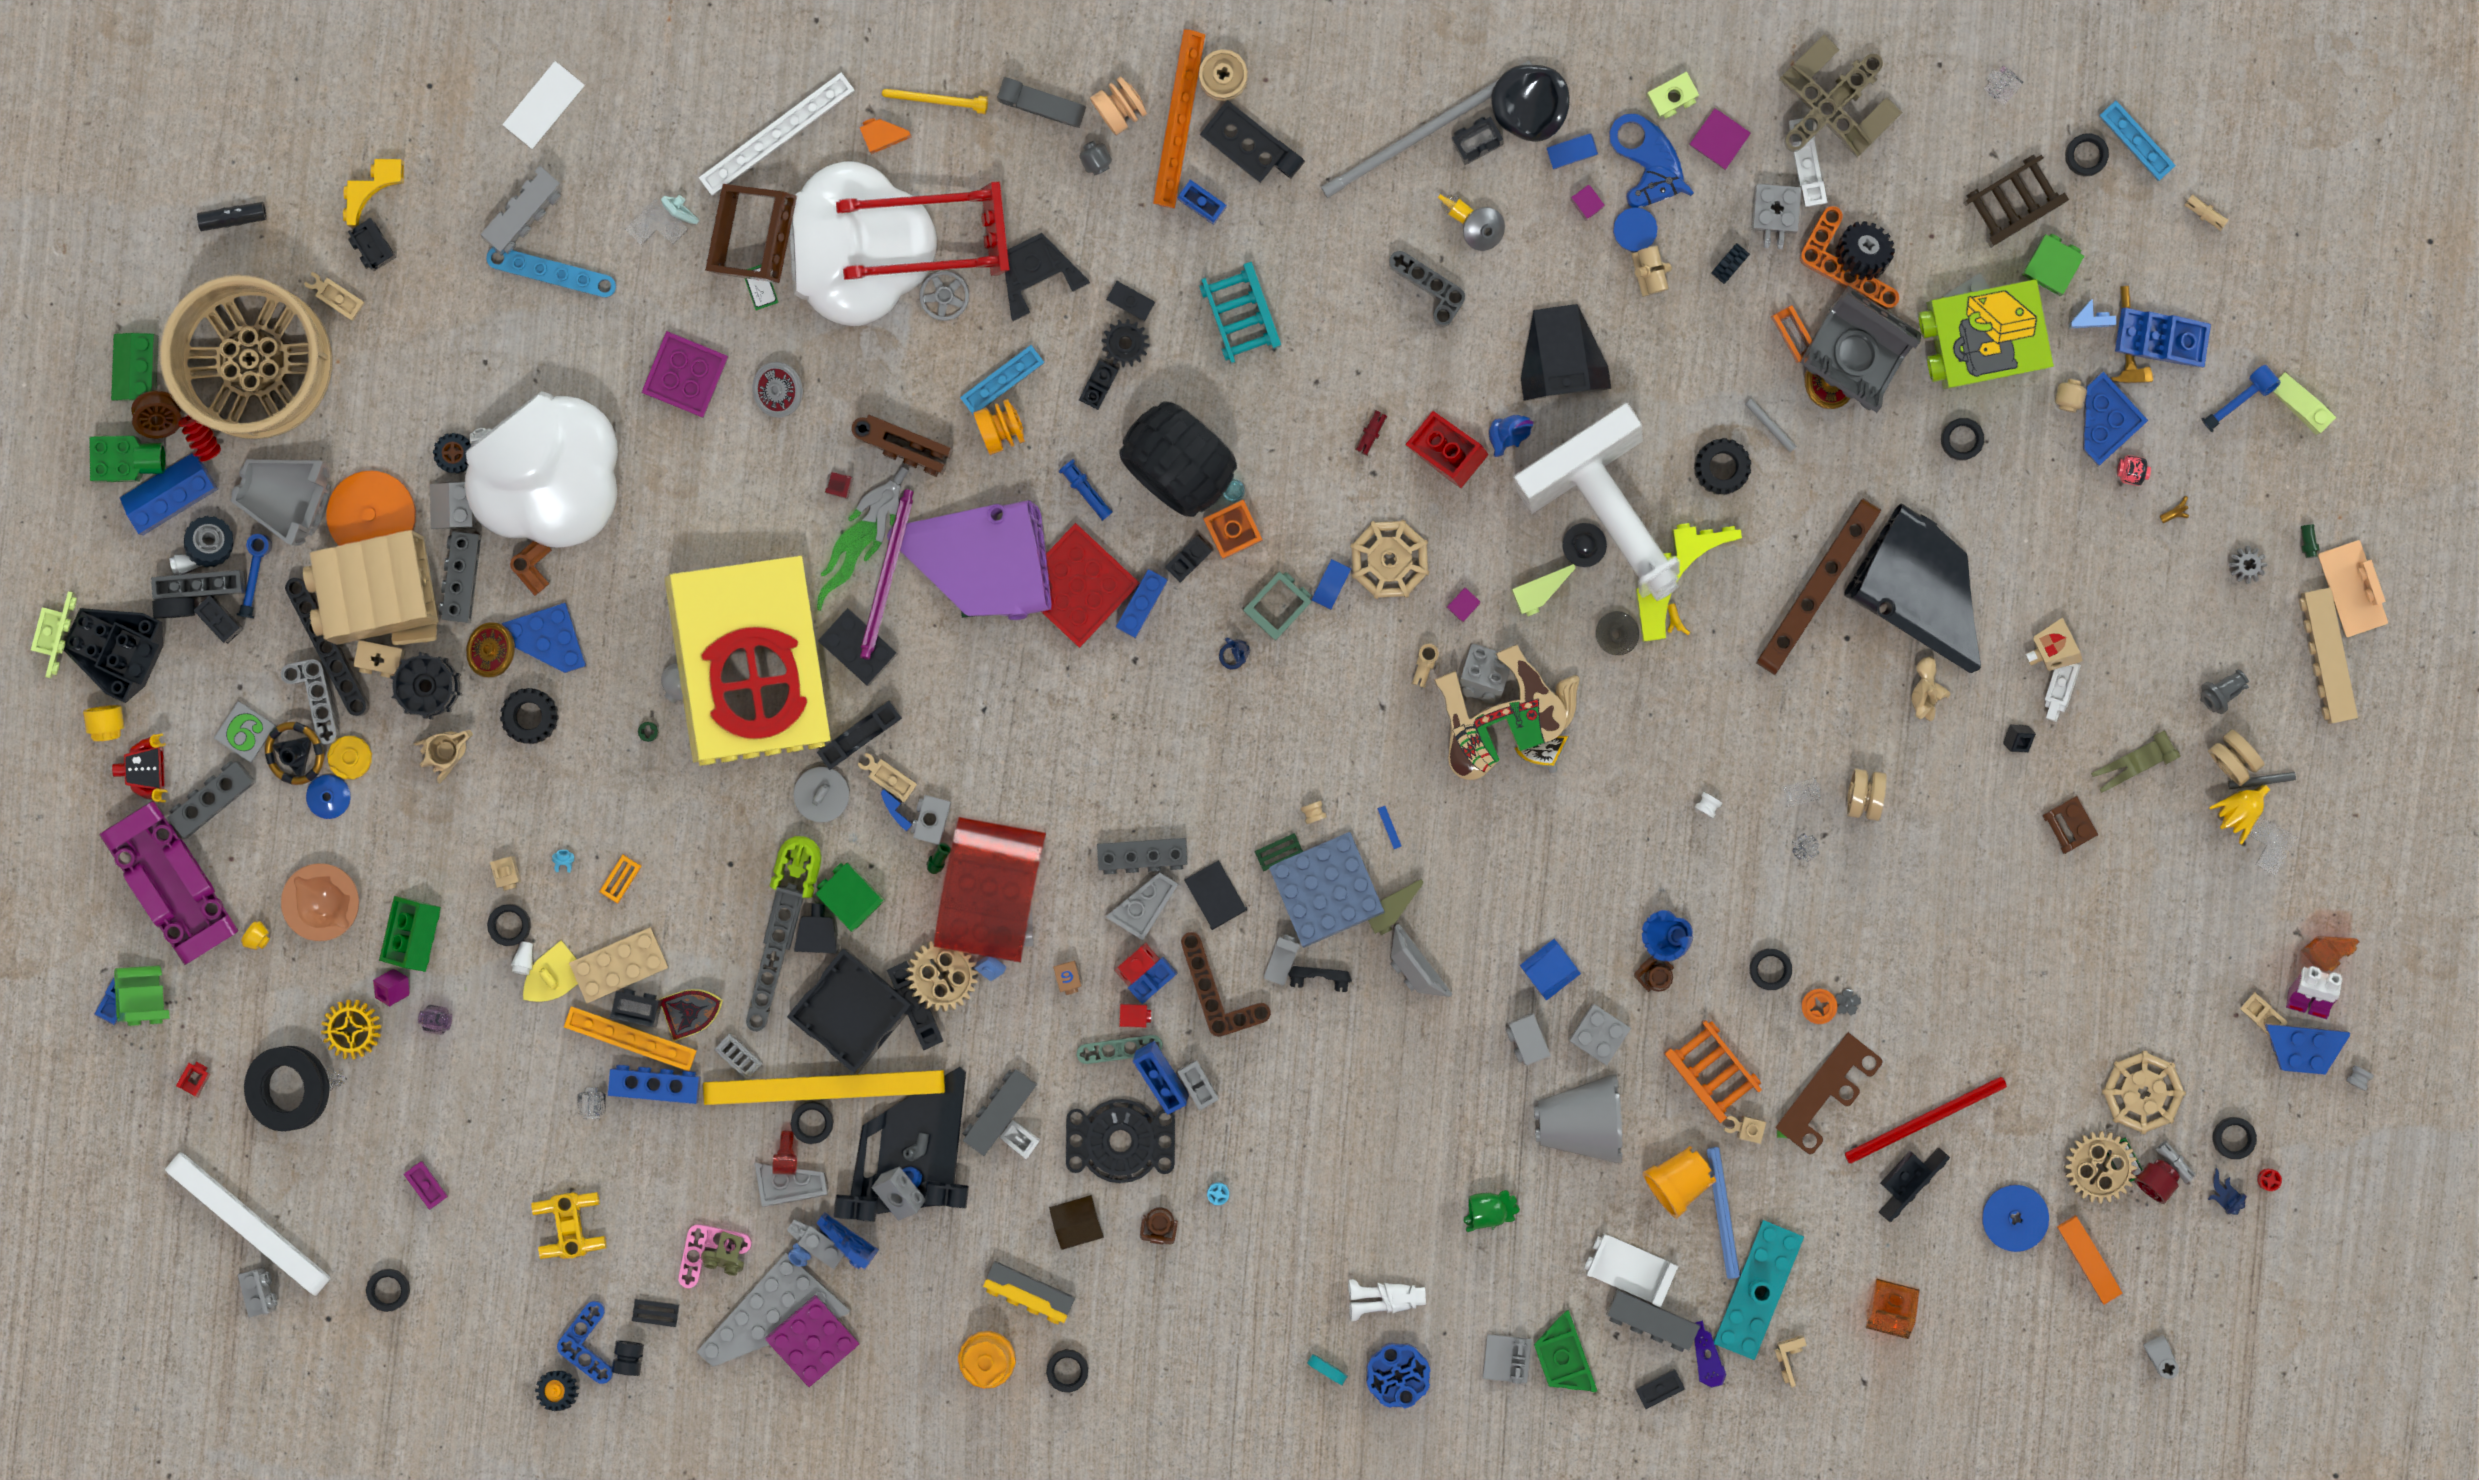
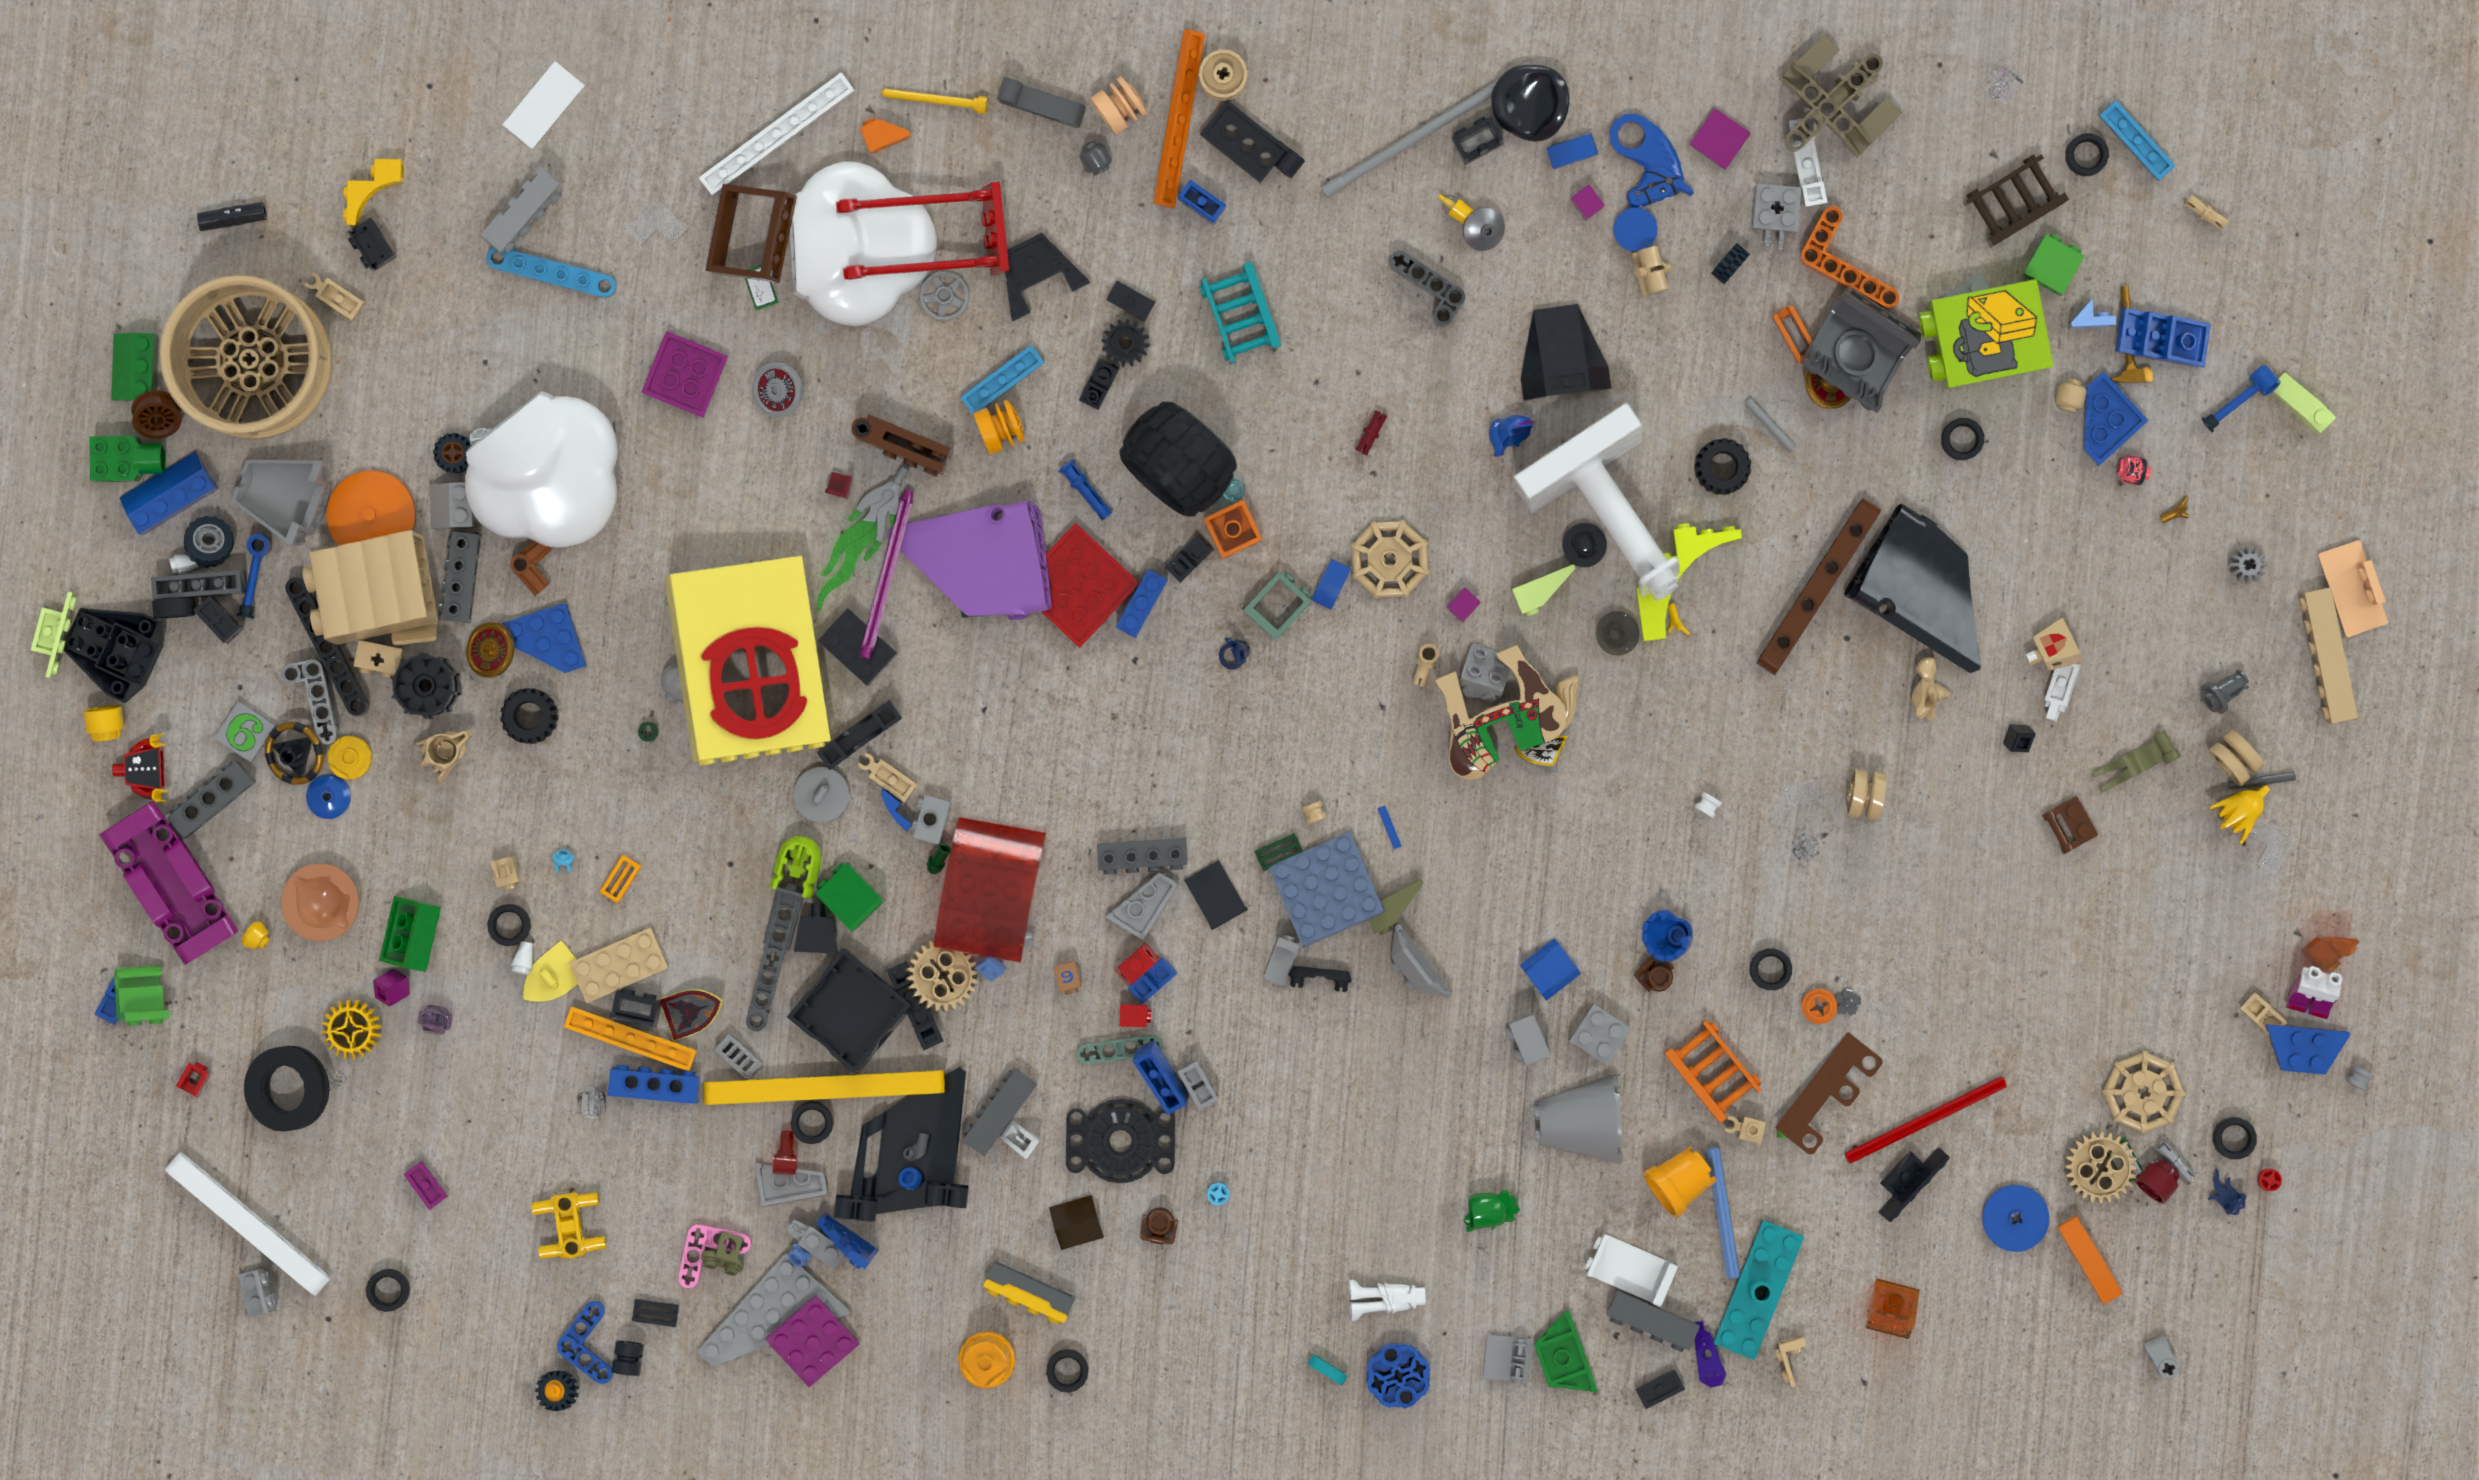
red piece [178,415,221,462] -> none
light aqua piece [661,195,700,224] -> none
light grey brick [872,1166,925,1221] -> none
reddish brown beam [1181,932,1271,1037] -> none
red slope [1405,411,1489,488] -> none
yellowish green brick [1646,72,1699,119] -> none
black wheel [1835,221,1895,280] -> none
dark green animal [2300,524,2320,558] -> none

